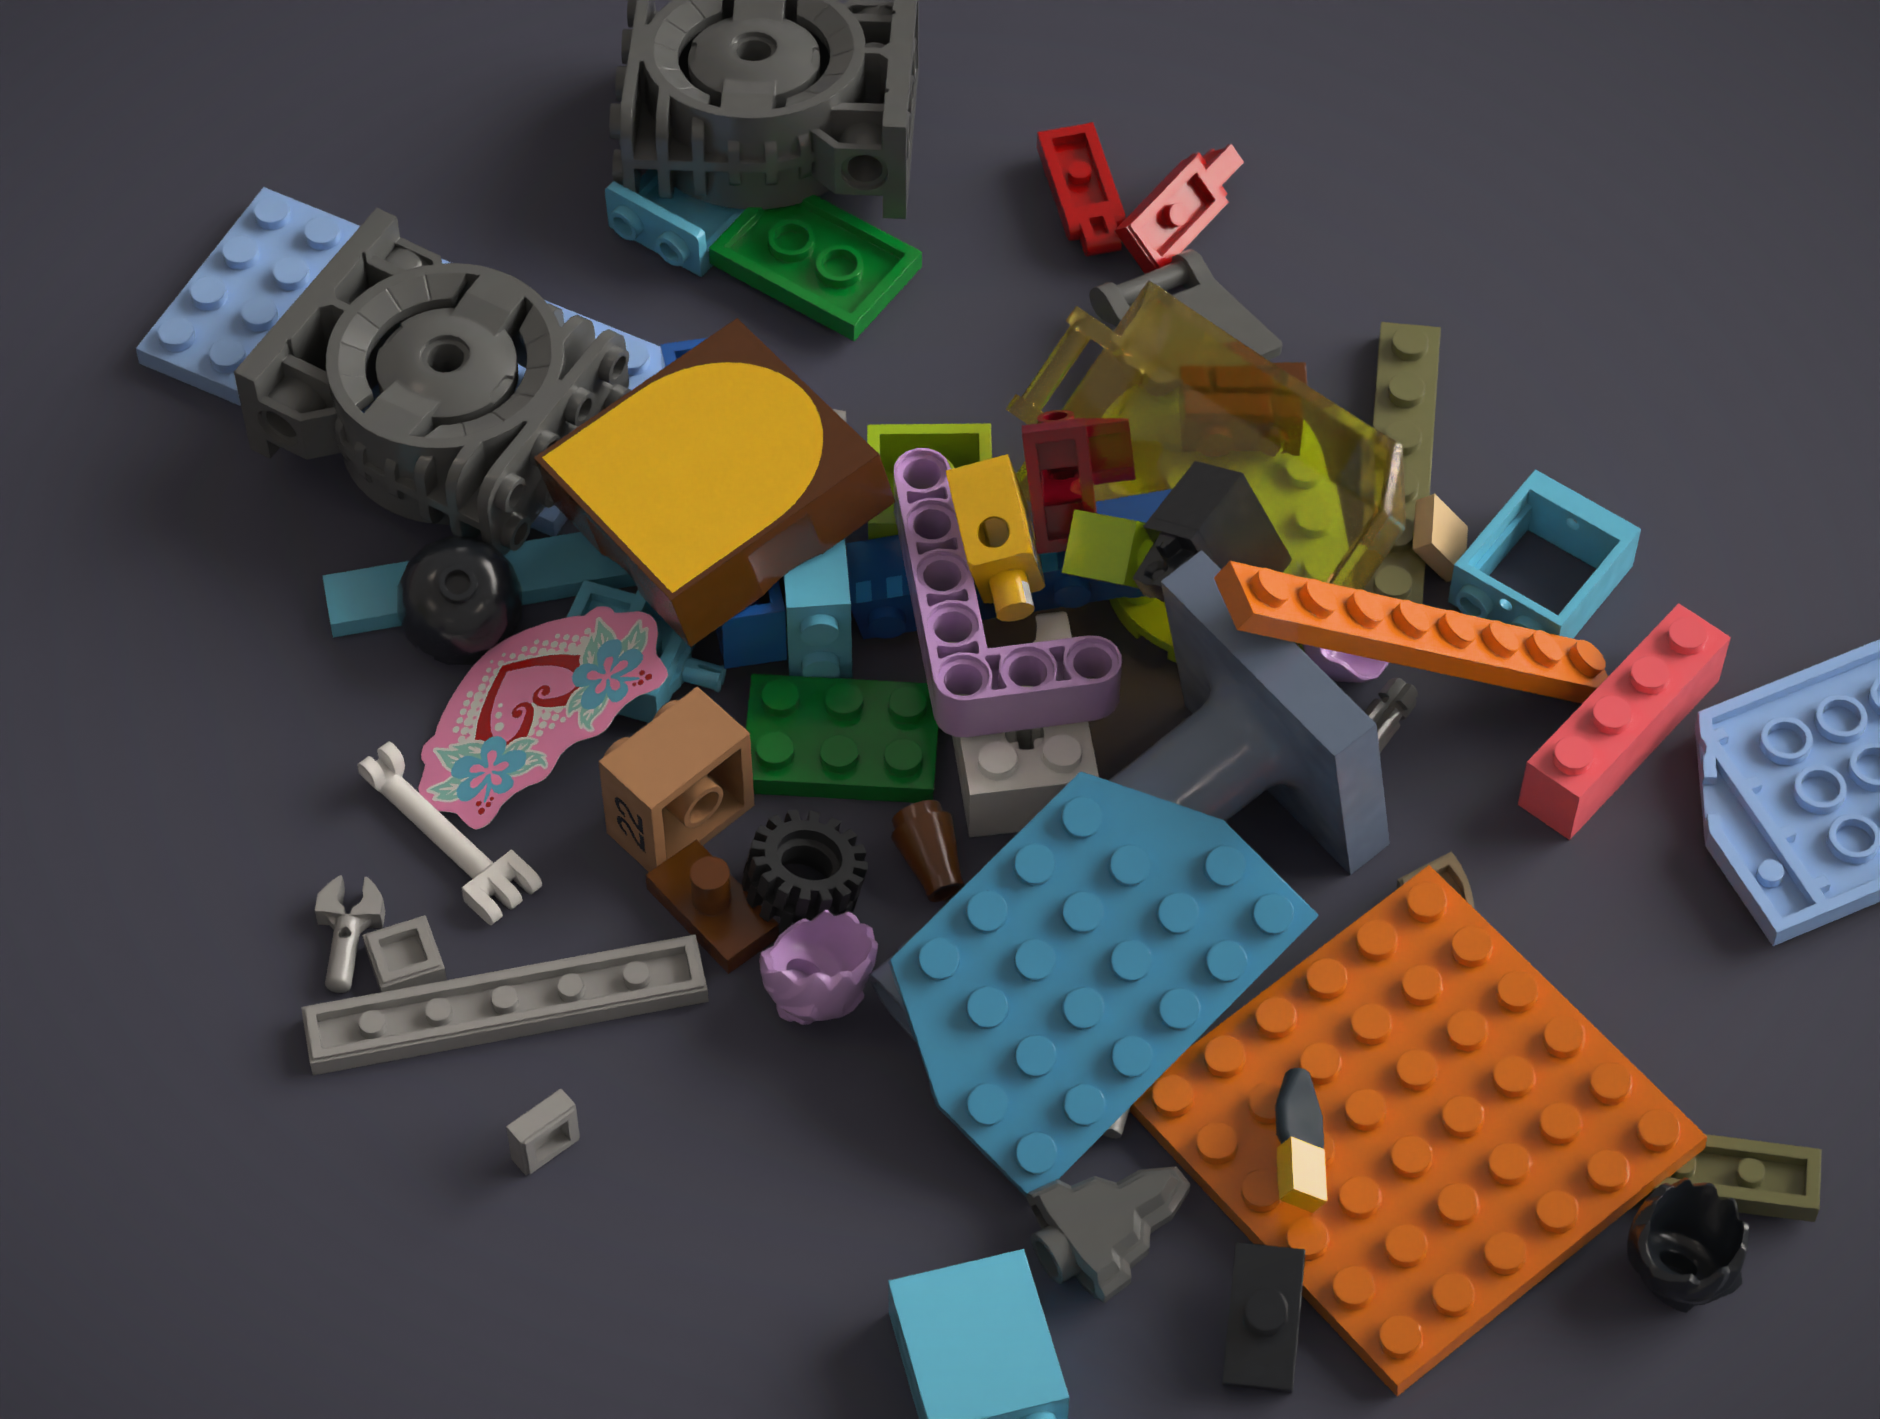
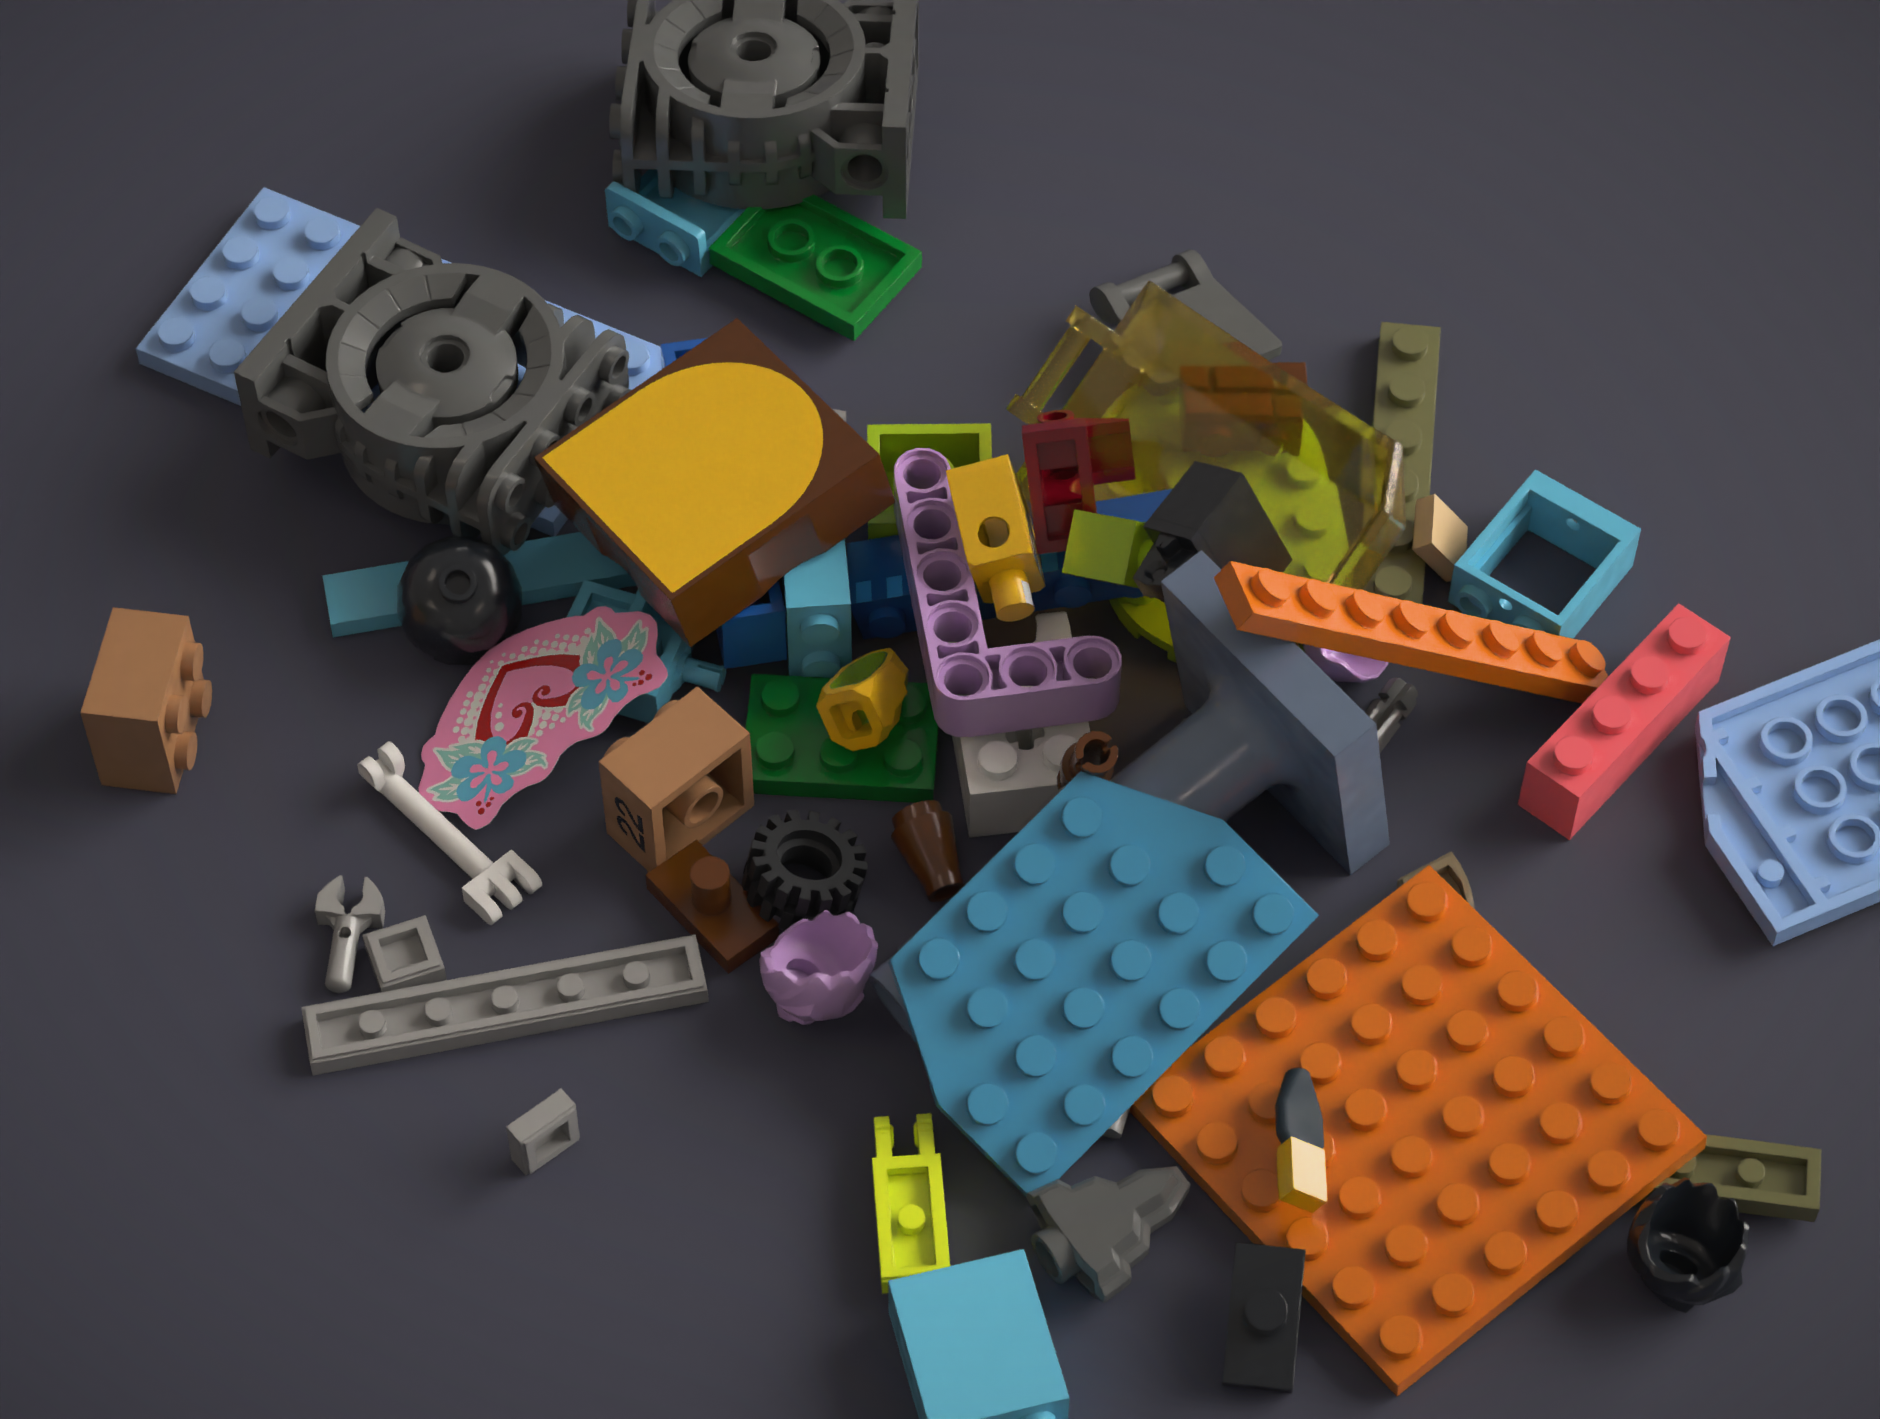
red hinge [1037,122,1126,257] -> none
hinge [1114,144,1244,274] -> none
none -> medium nougat brick [80,607,212,794]
none -> yellow rock [816,648,908,751]
none -> neon yellow hinge [872,1113,950,1294]
none -> reddish brown pin [1057,731,1118,790]

